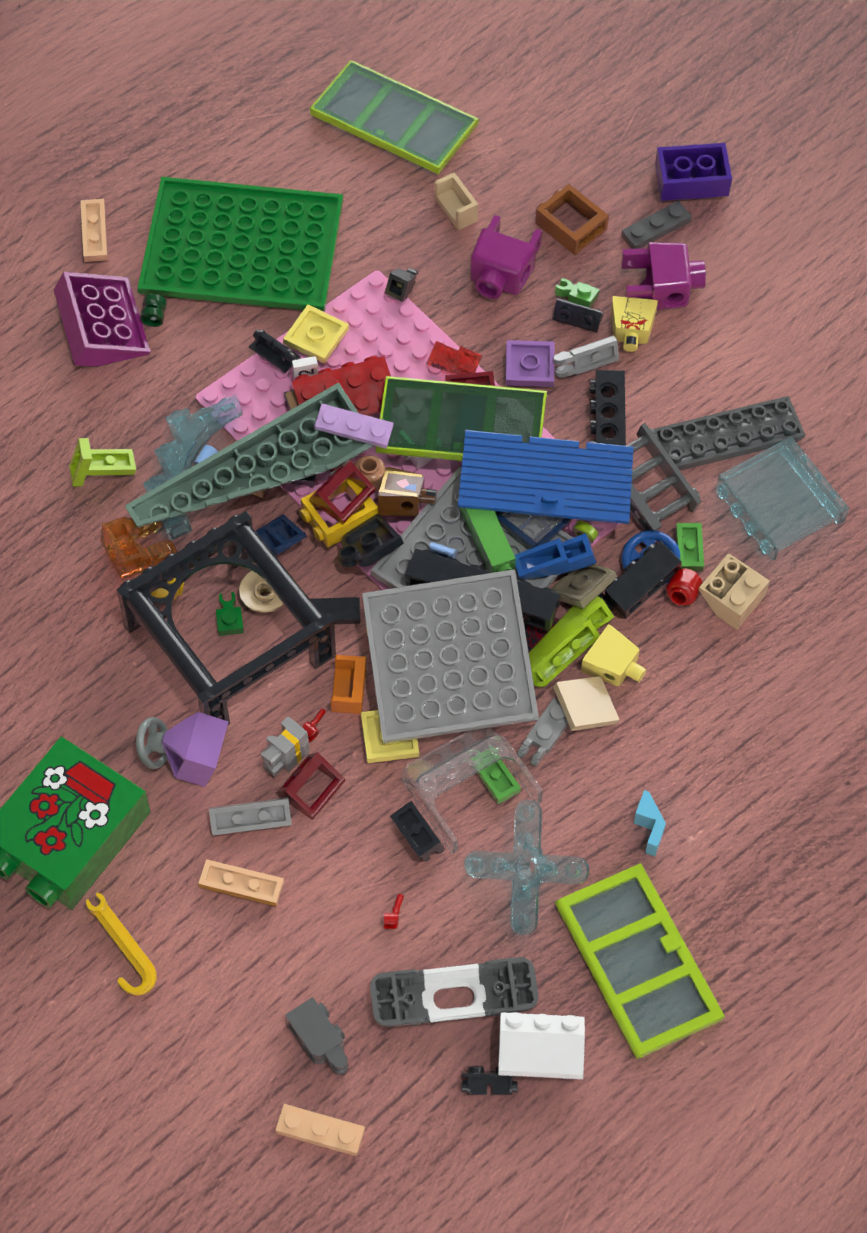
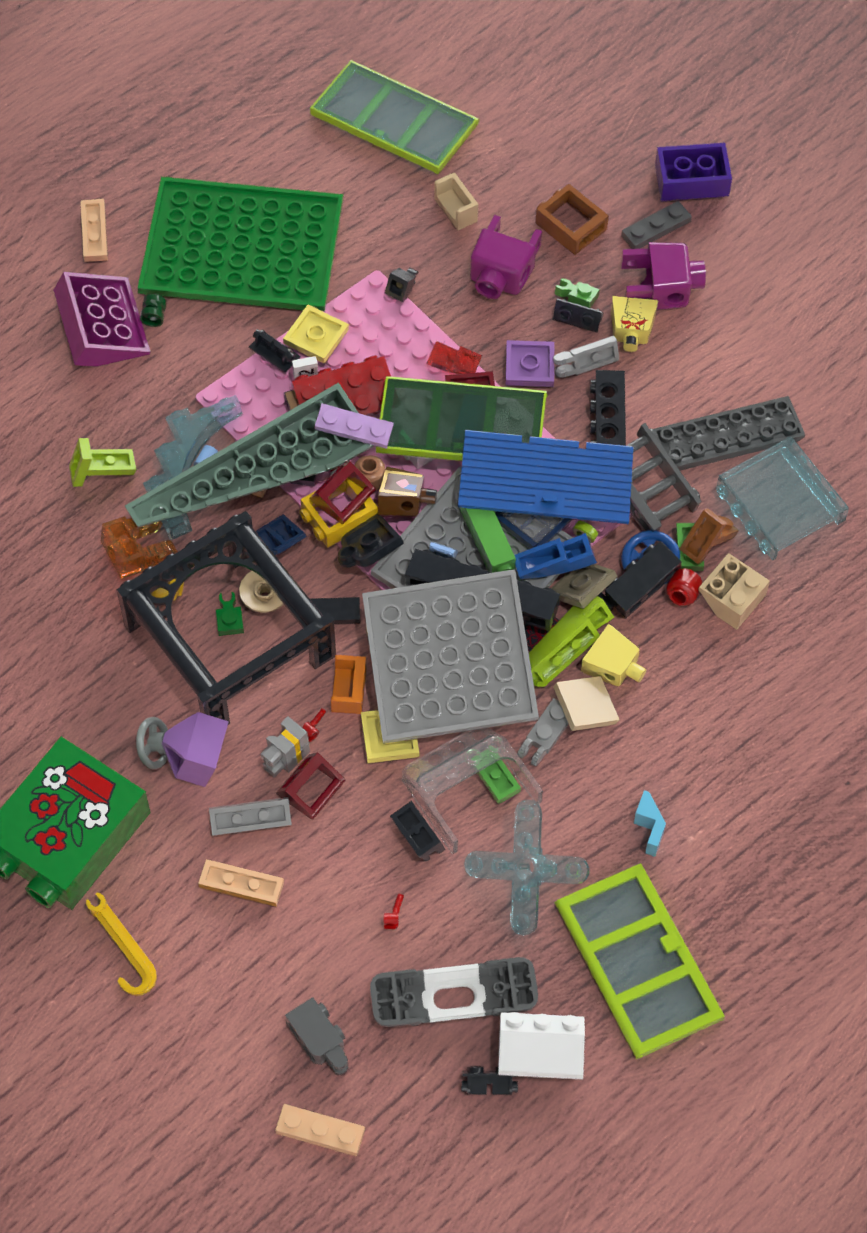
none -> dark orange bracket [679,508,739,564]

